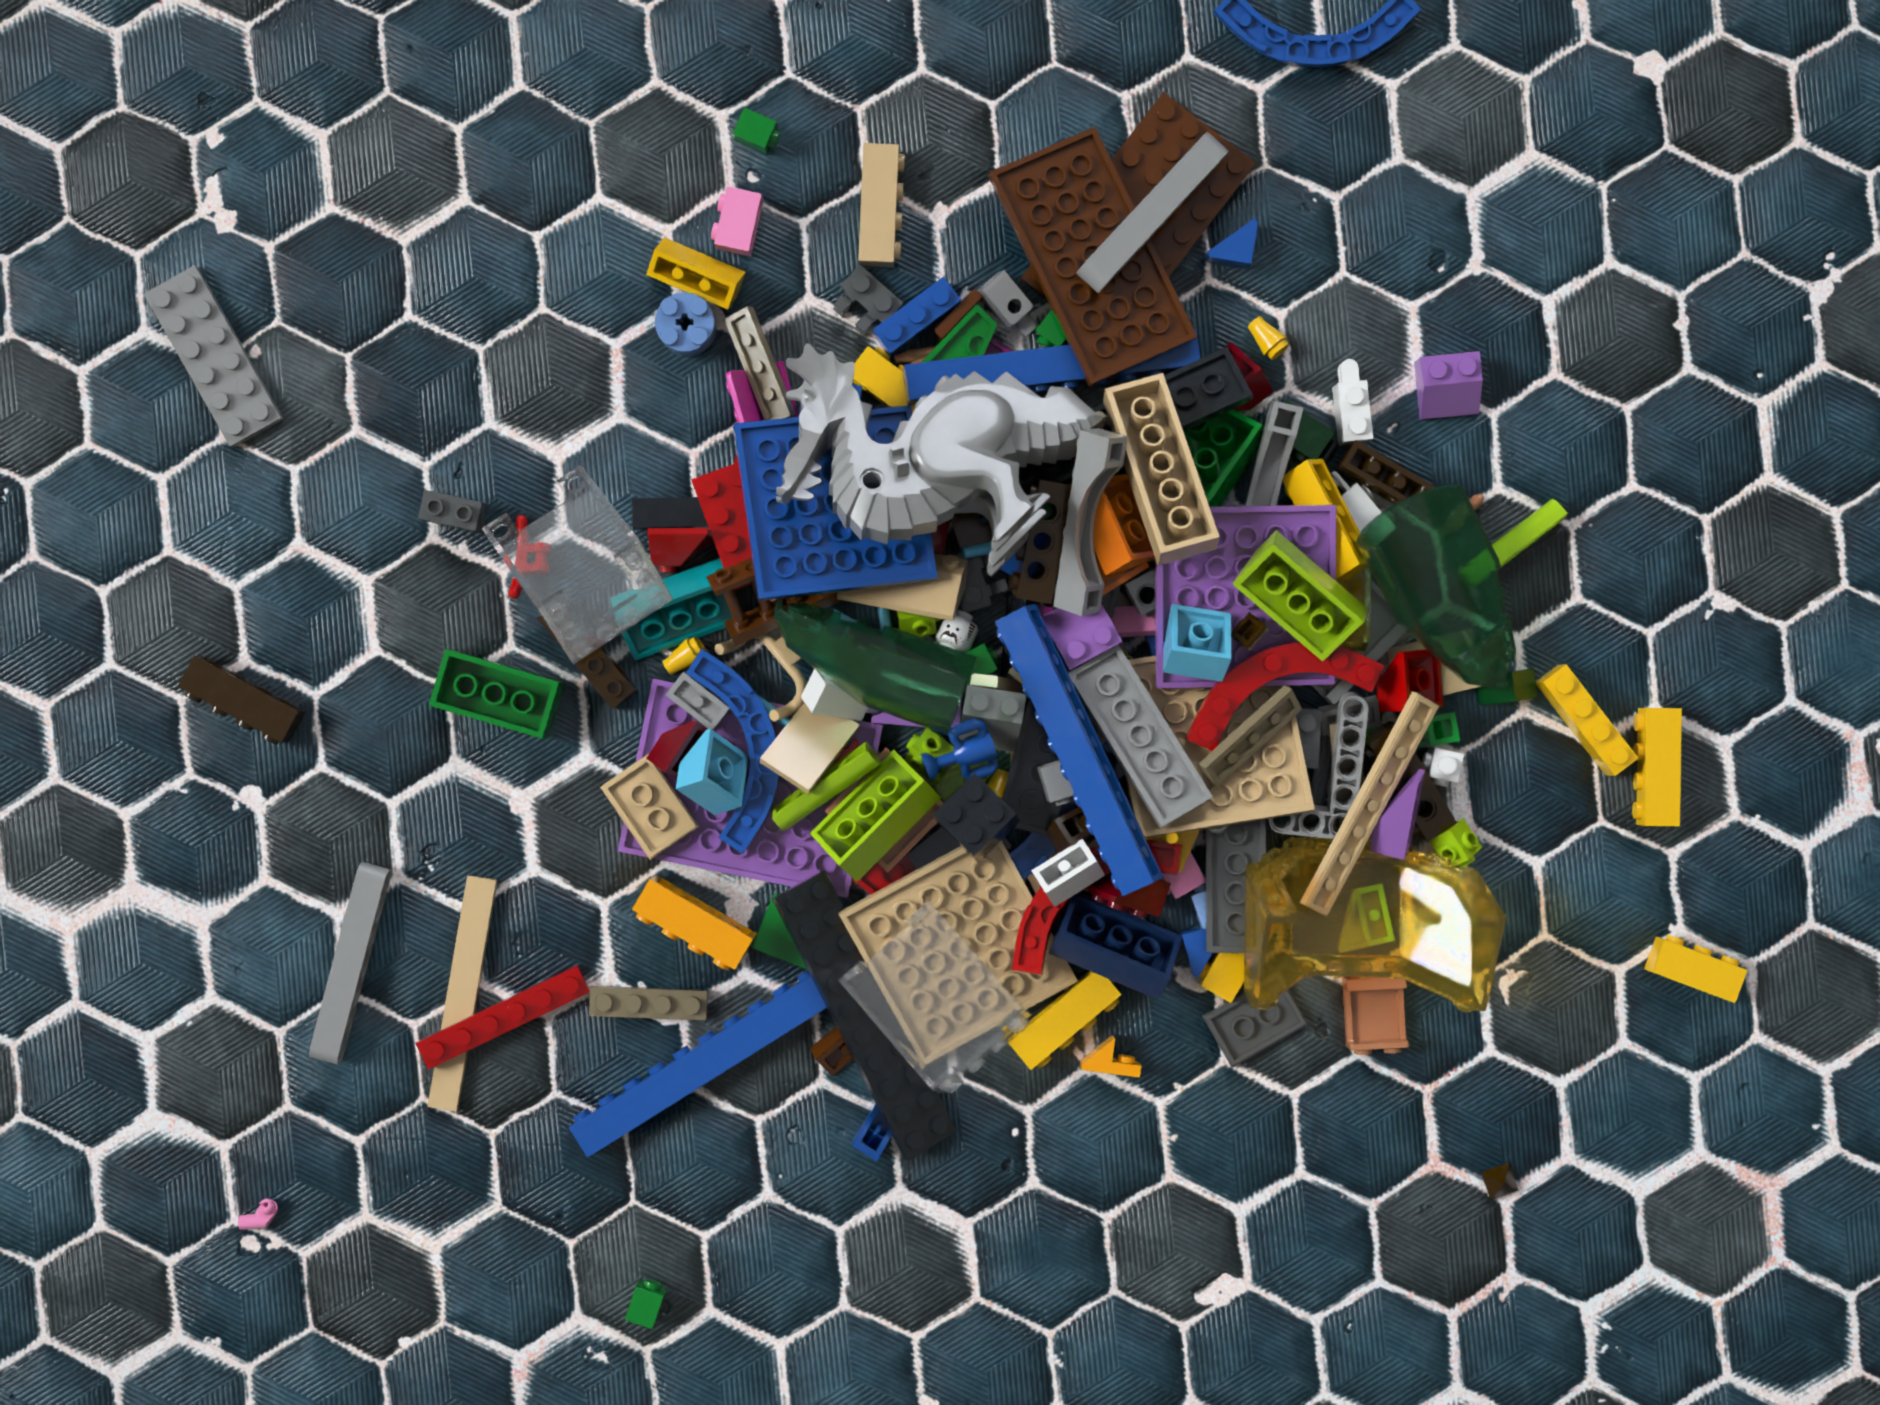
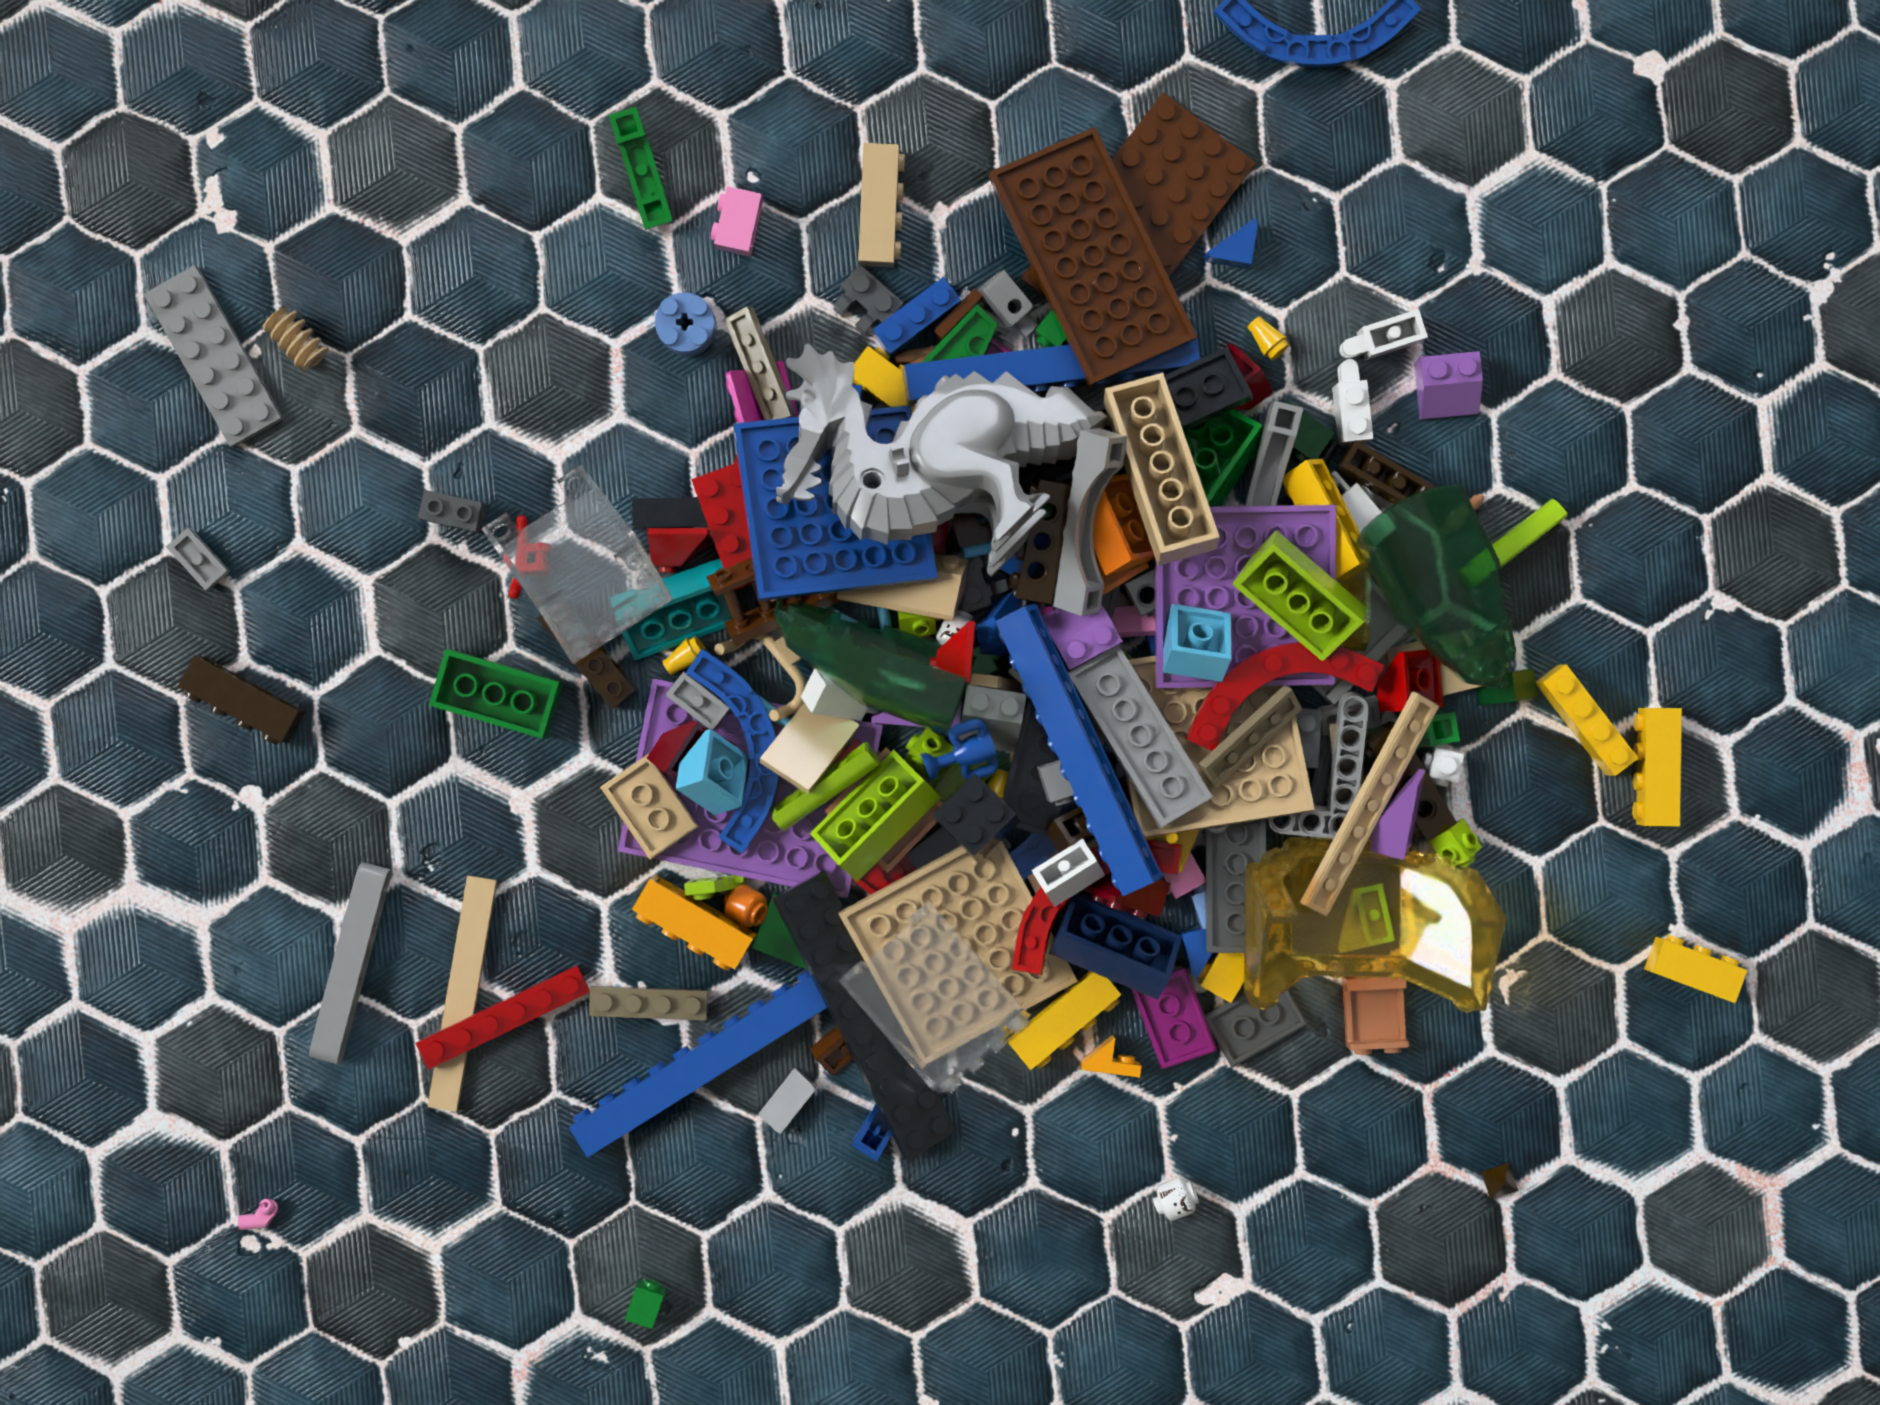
yellow brick [646,237,746,310] -> none
green brick [732,108,781,155] -> none
light grey beam [1076,131,1229,293] -> none
dark brown slope [1231,612,1269,651] -> none
none -> light grey plate [166,527,230,591]
none -> tan piece [263,307,329,372]
none -> green slope [608,107,673,230]
none -> lime wing [684,875,747,900]
none -> orange head [724,884,768,928]
none -> light grey slope [758,1068,817,1134]
none -> red slope [929,621,975,685]
none -> blue slope [976,591,1020,657]
none -> magenta tile [1131,967,1218,1069]
none -> white head [1153,1177,1199,1221]
none -> white brick [1339,309,1428,360]

